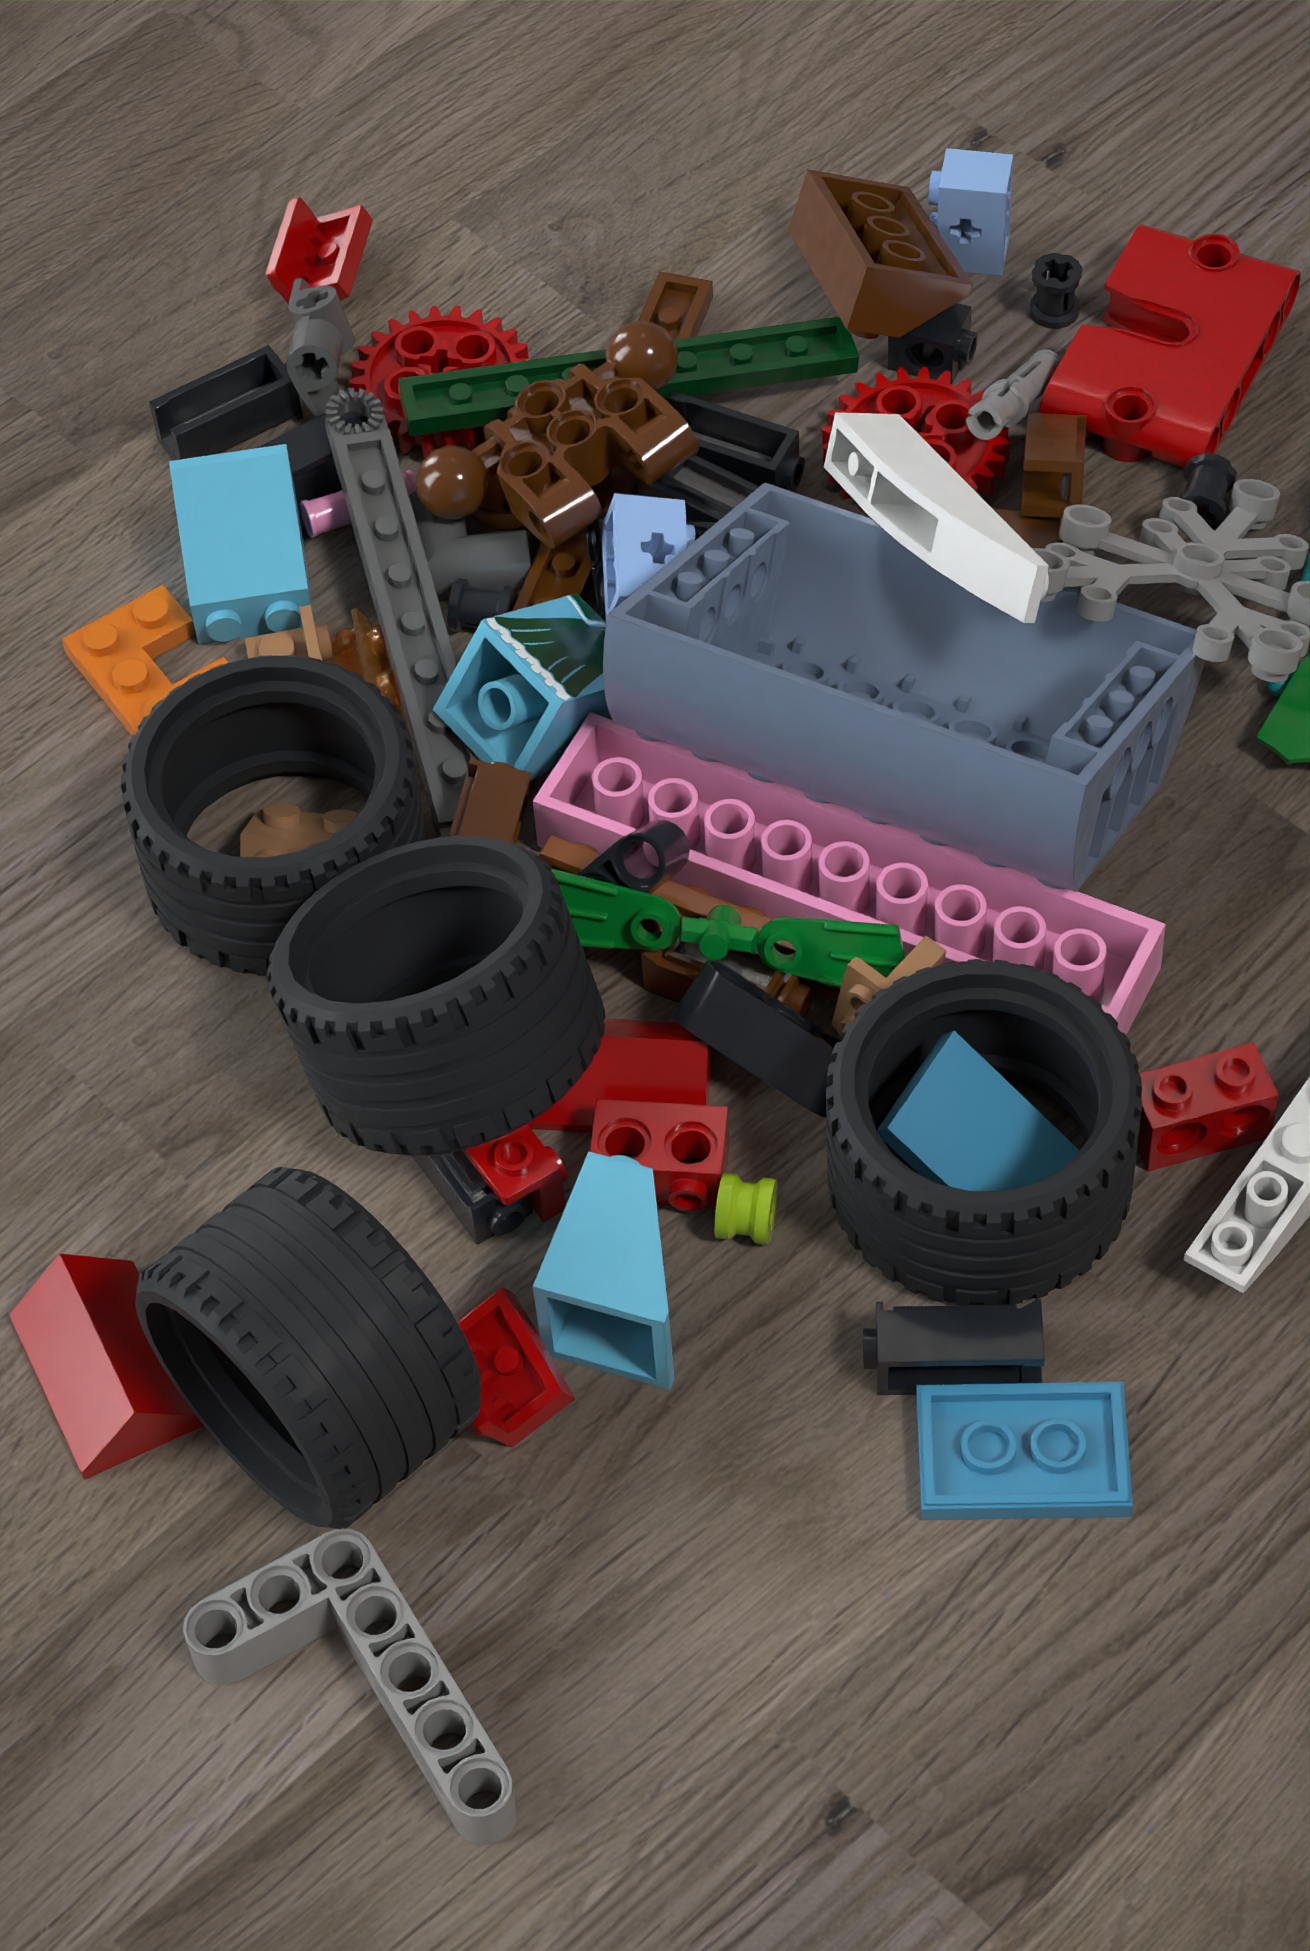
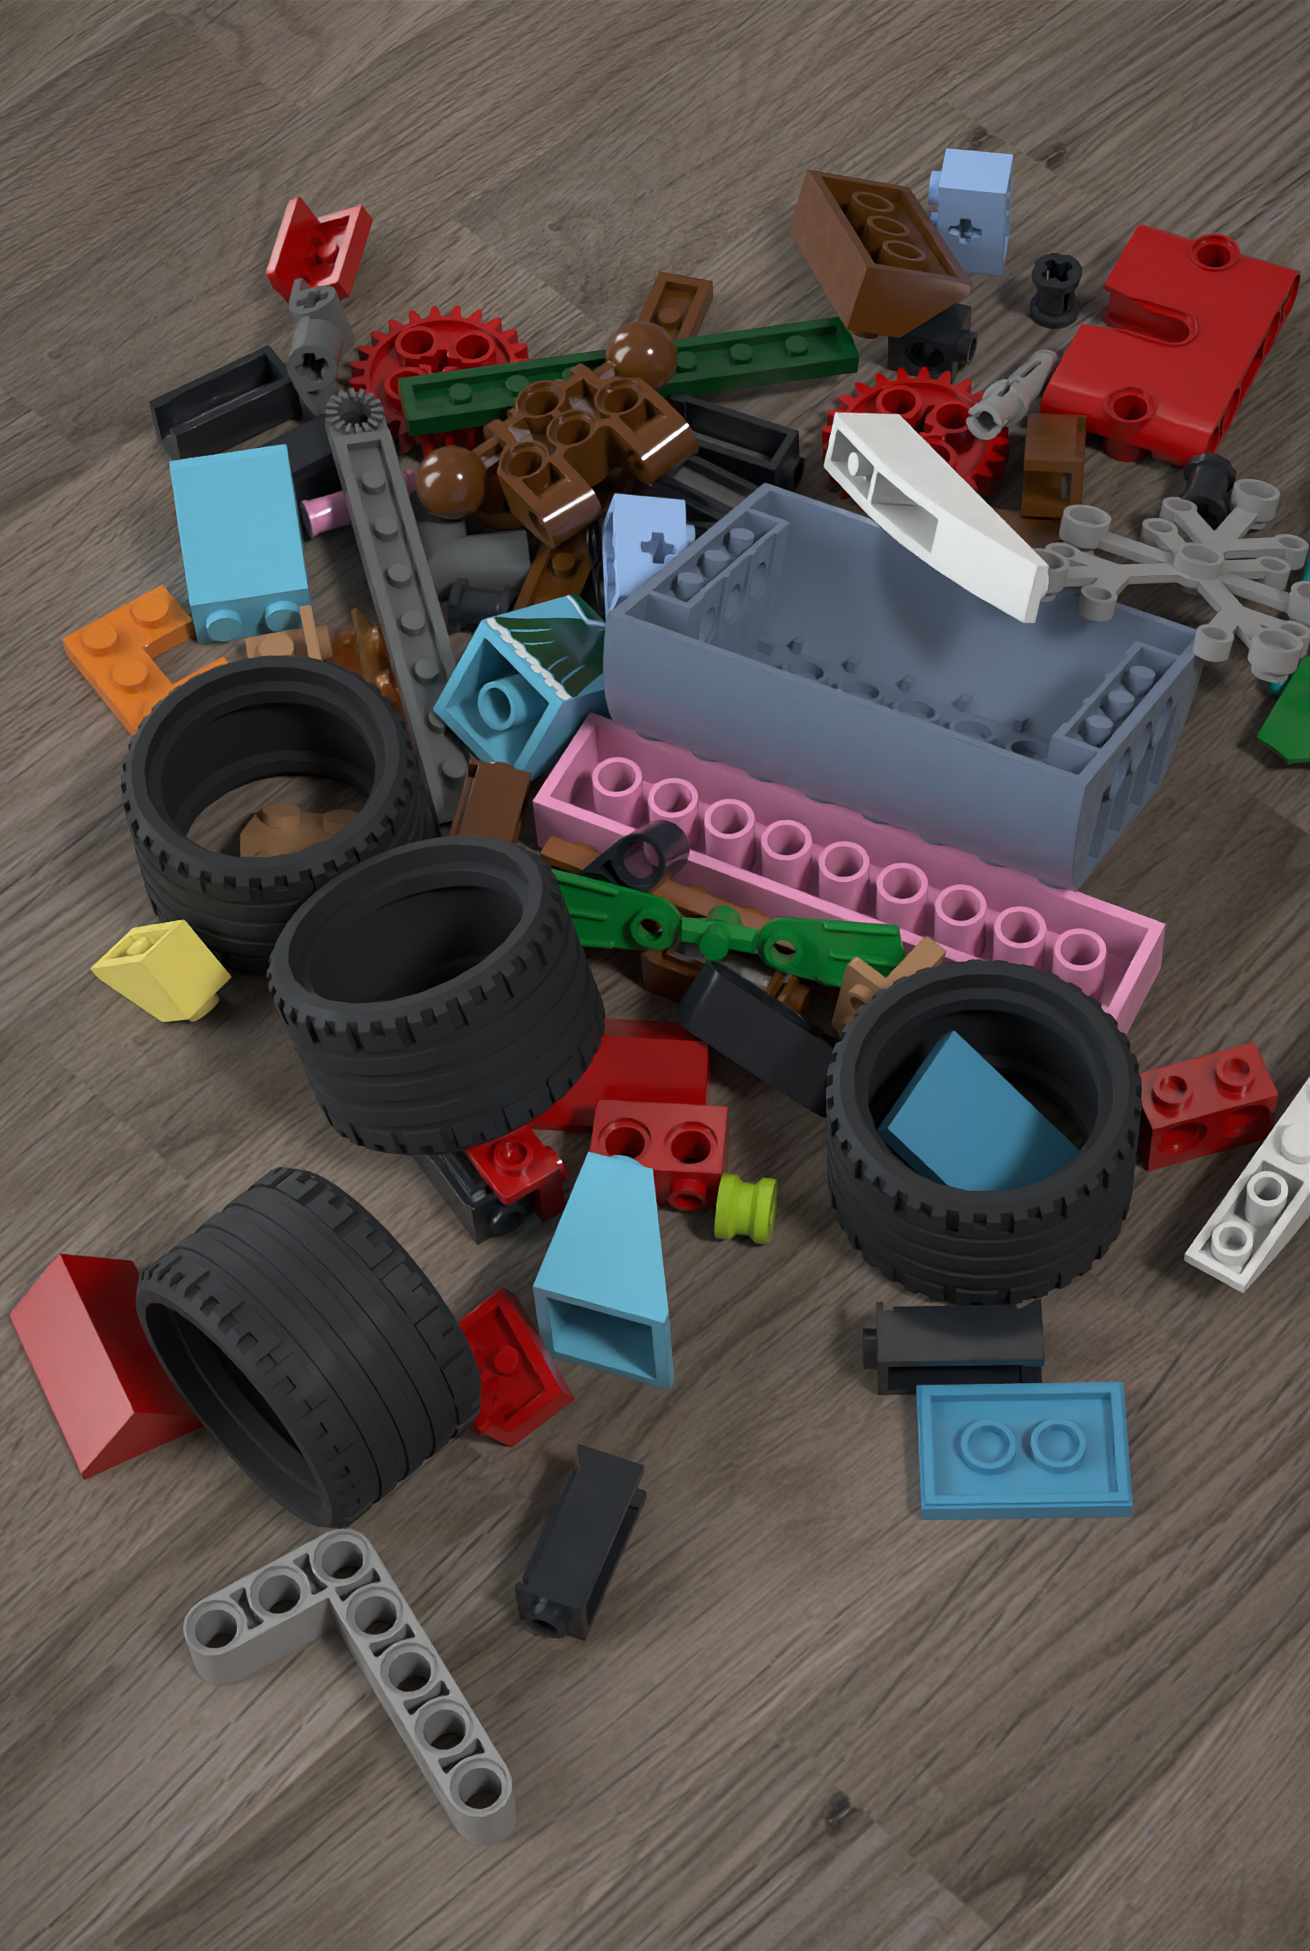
none -> light yellow slope [90,919,232,1022]
none -> black window [515,1444,647,1641]

